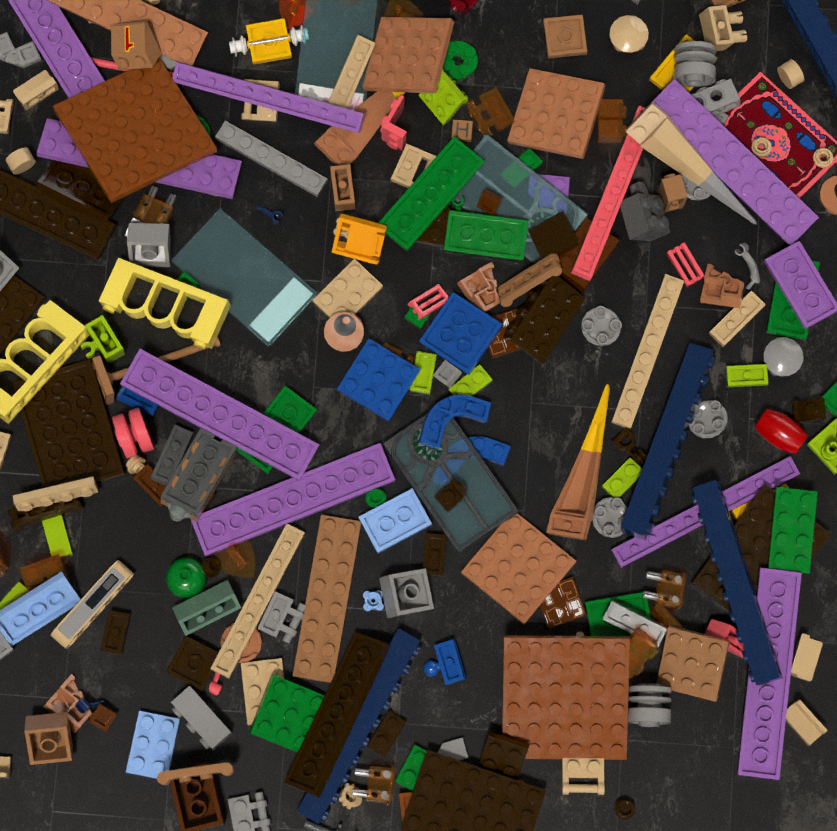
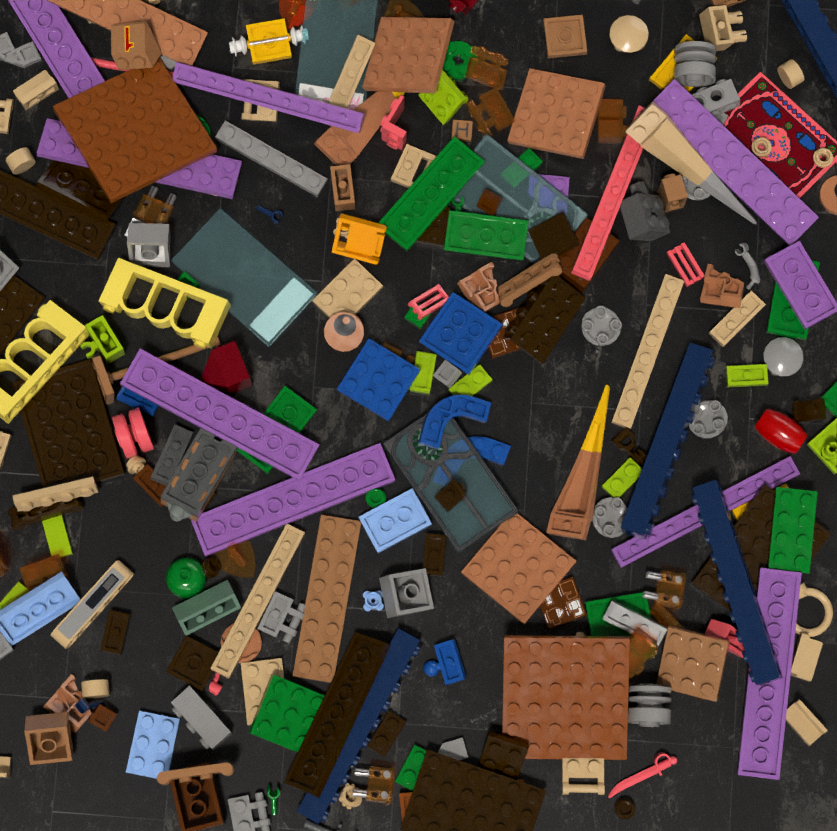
none -> tan piece [81,679,109,698]
none -> dark red piece [200,341,252,395]
none -> green hand [267,784,280,815]
none -> clear orange plate [465,46,509,90]
none -> coral sword [608,752,677,798]
none -> tan piece [795,583,833,637]

